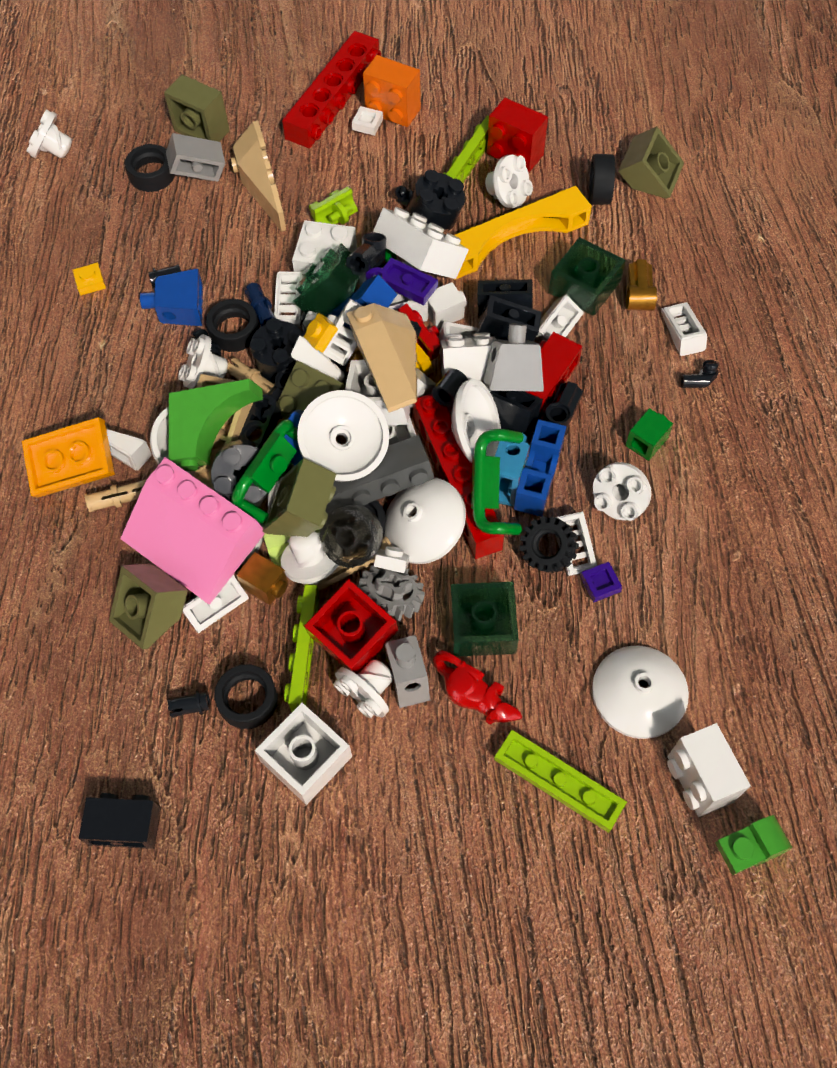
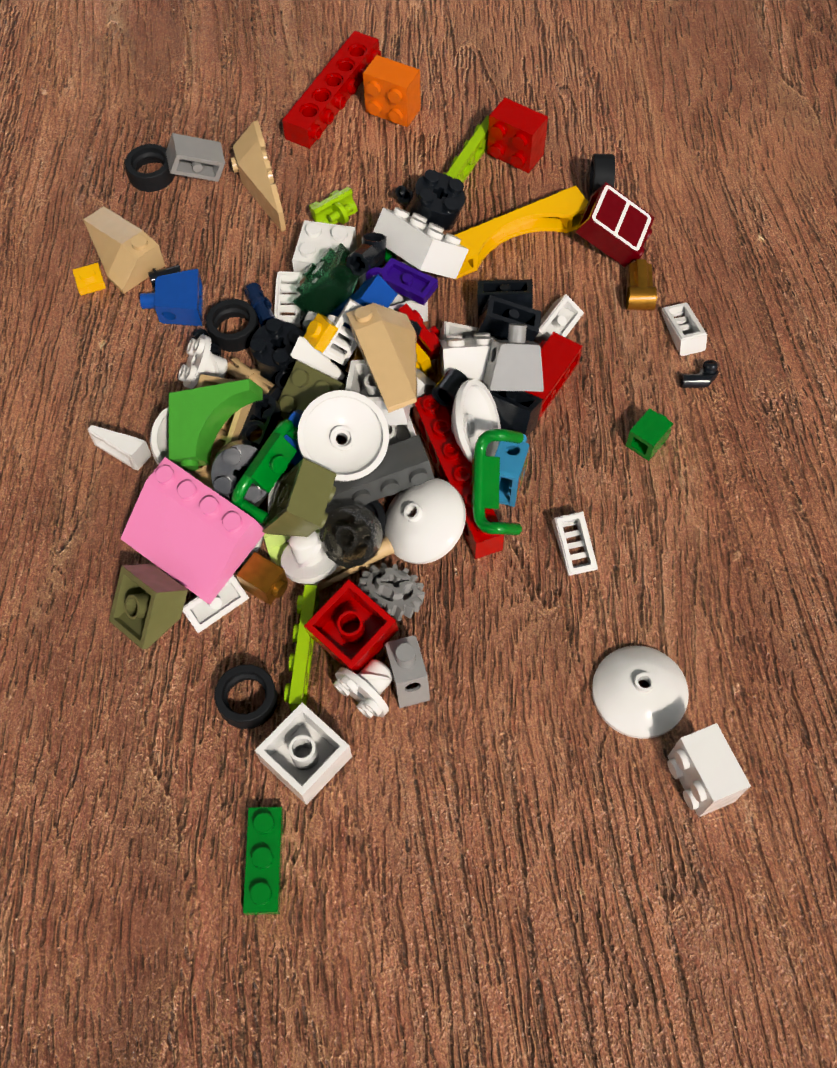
light orange plate [22,417,115,498] -> none
white plate [26,109,72,158] -> none
black brick [79,793,161,849] -> none
tan pin [85,480,146,512] -> none
olive brick [164,74,230,142] -> none
black pin [168,689,211,718] -> none
white plate [352,106,383,136] -> none
white plate [374,546,410,573] -> none
white brick [428,282,467,328] -> none
red animal [433,650,522,724] -> none
clear green brick [450,582,519,657] -> none
white plate [485,155,533,208] -> none
lime plate [494,730,627,833] -> none
blue arch [514,419,567,517] -> none
black tyre [520,517,579,573] -> none
black piece [544,381,583,436] -> none
clear green brick [548,237,626,316] -> none
dark purple plate [580,562,623,603] -> none
white plate [593,462,651,521] -> none
olive slope [618,126,684,199] -> none
bright green brick [715,815,793,876] -> none
none -> tan wedge [83,206,165,294]
none -> green plate [243,807,283,915]
none -> dark red brick [575,182,655,267]

